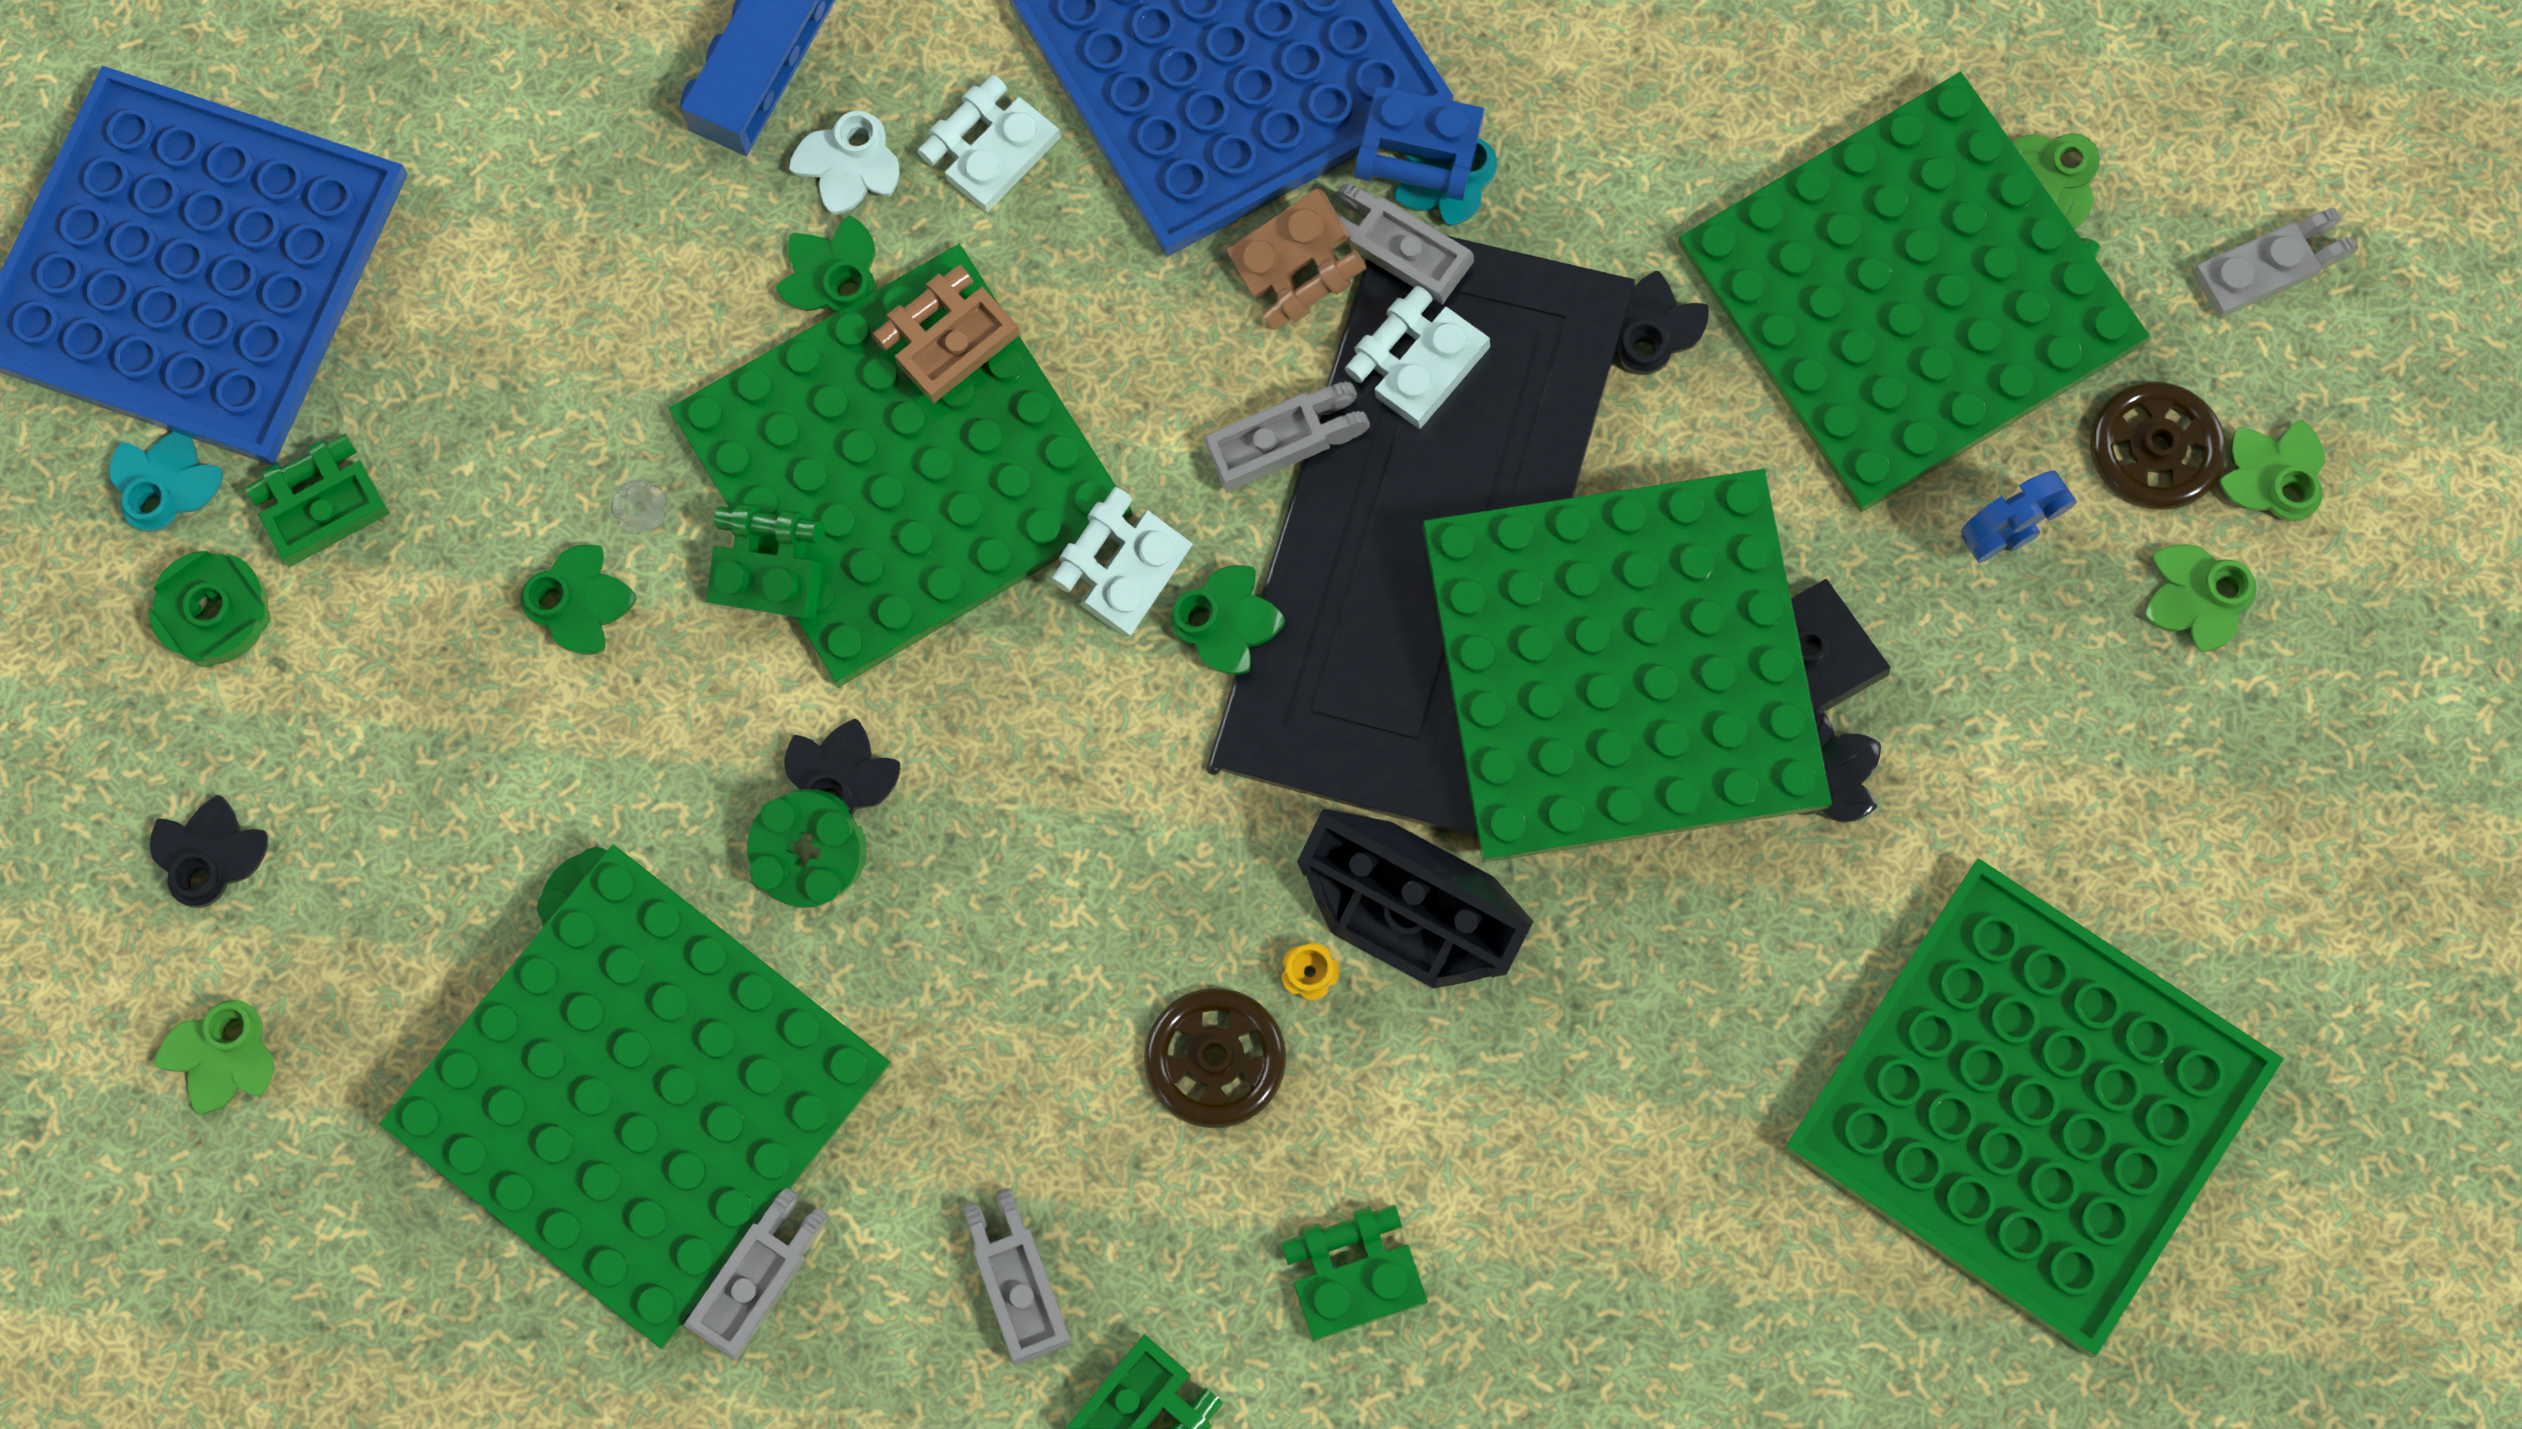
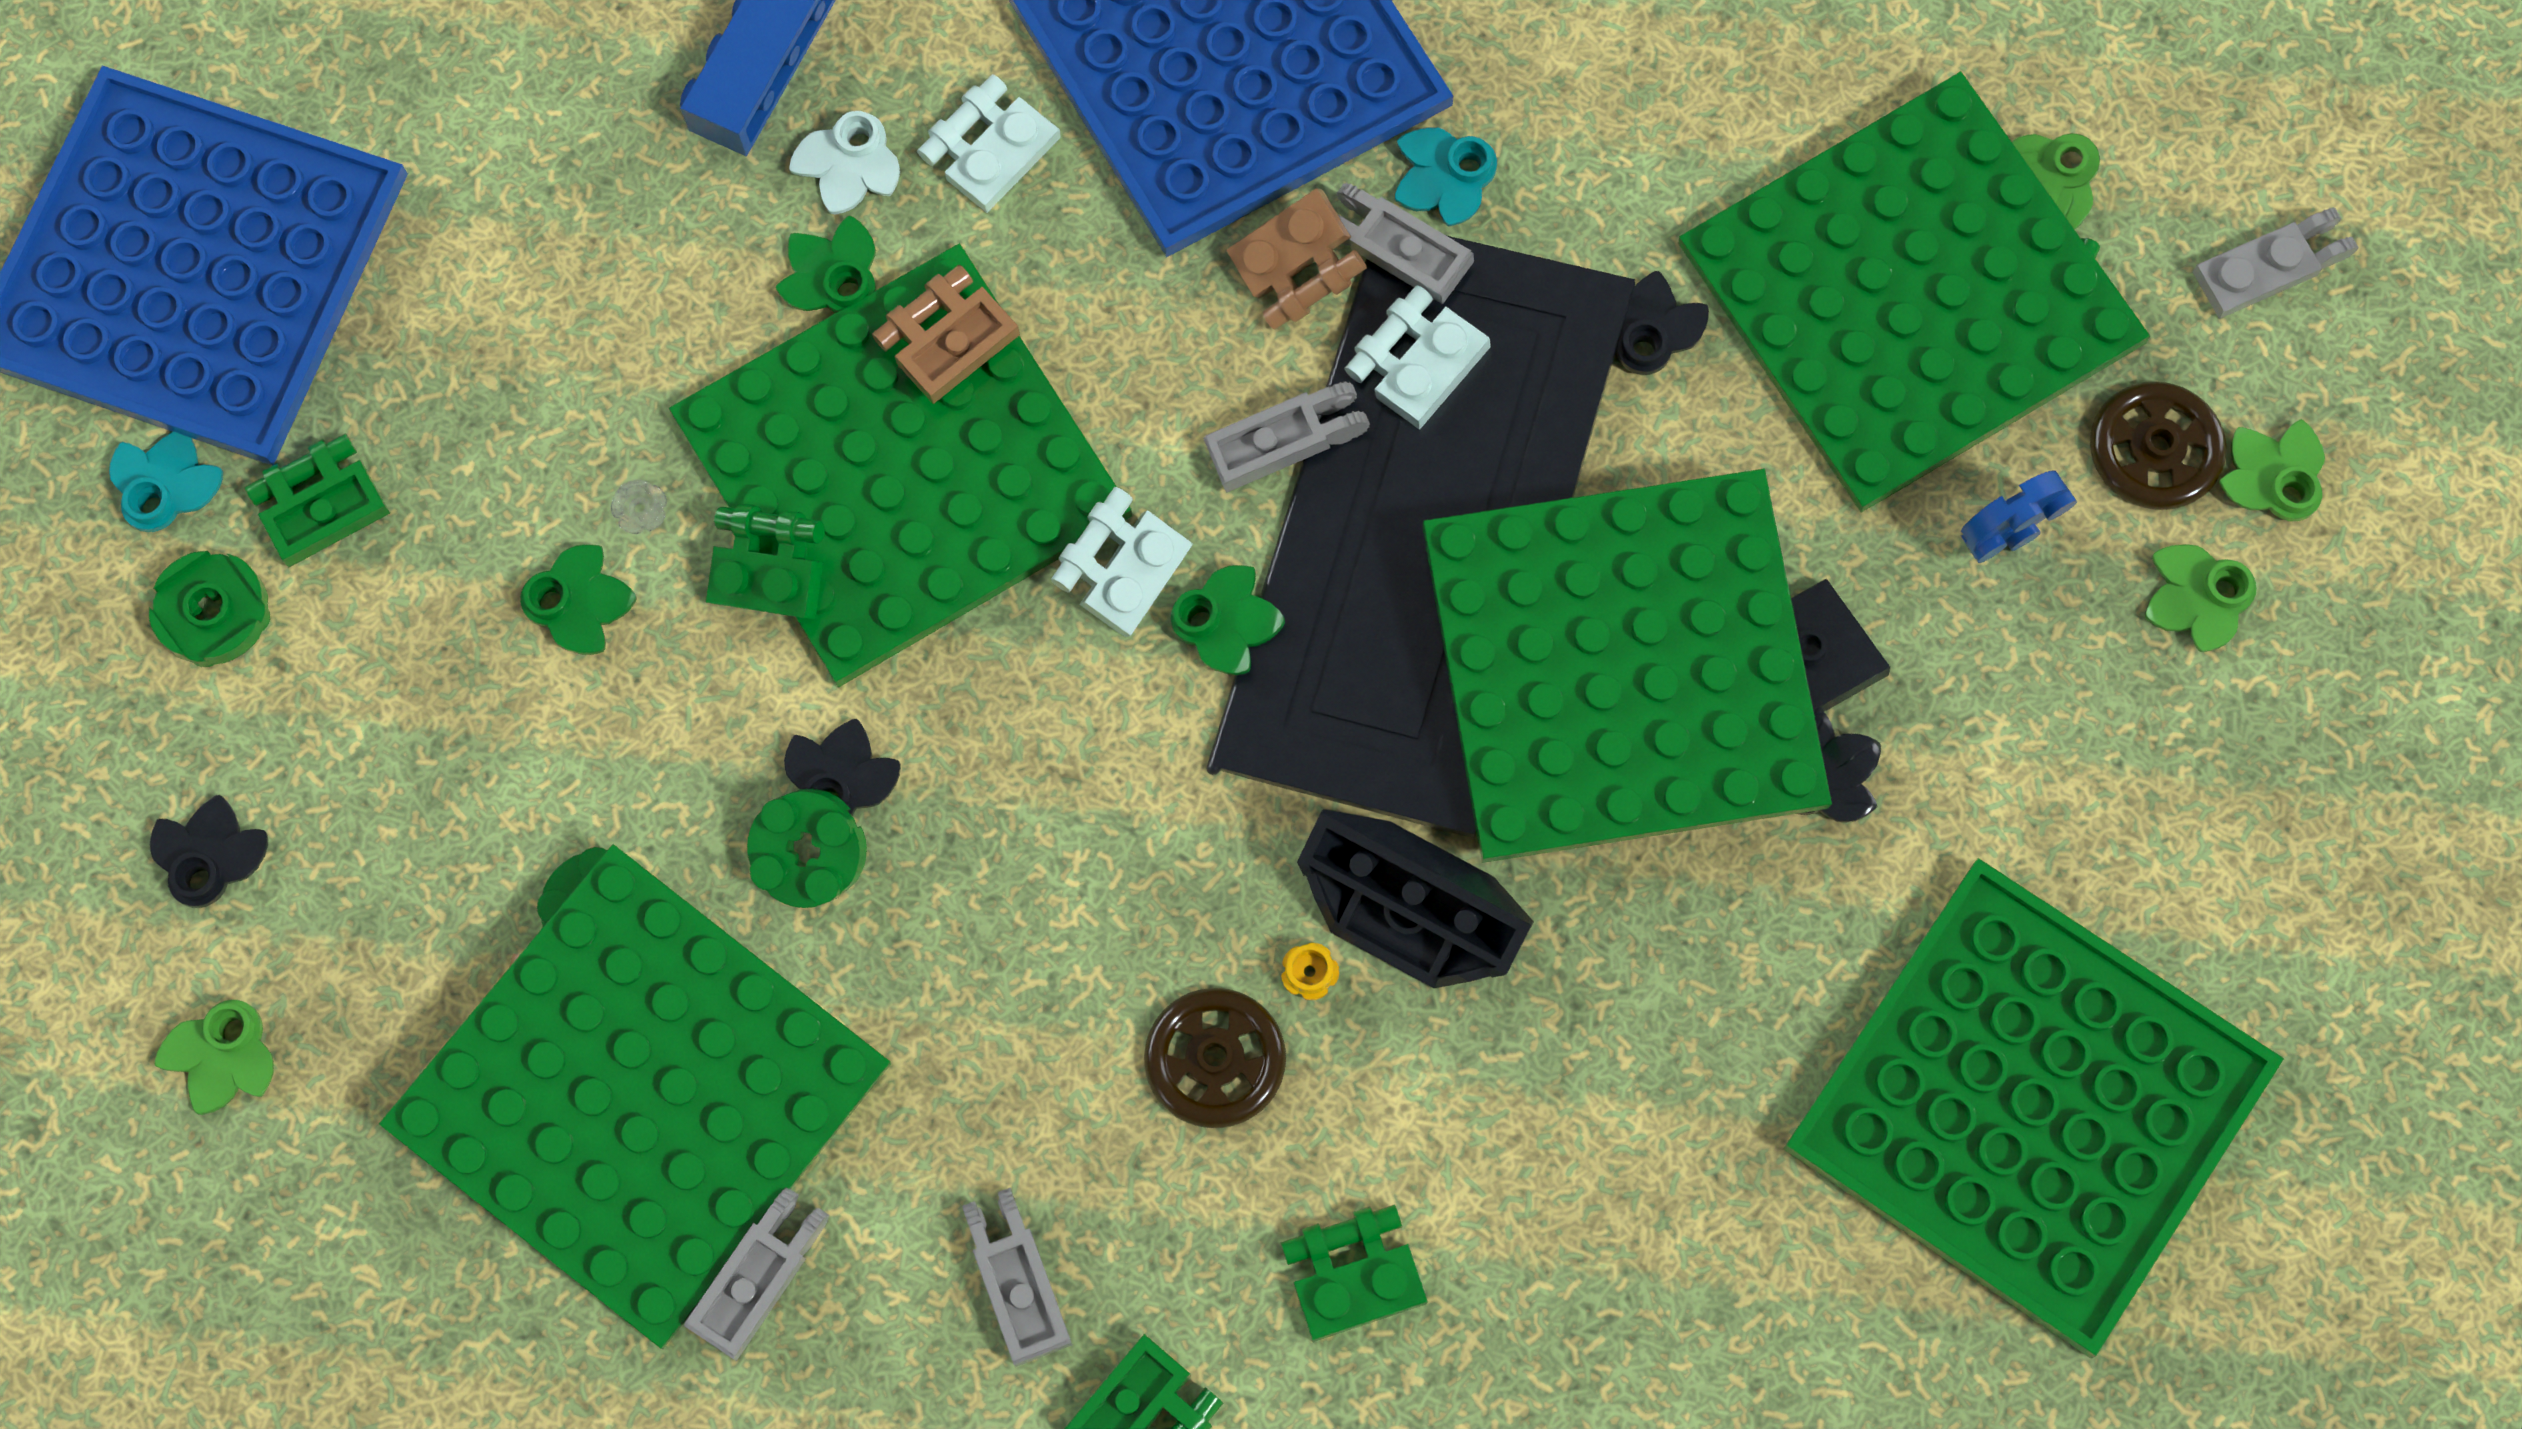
blue plate [1354,85,1485,201] -> none

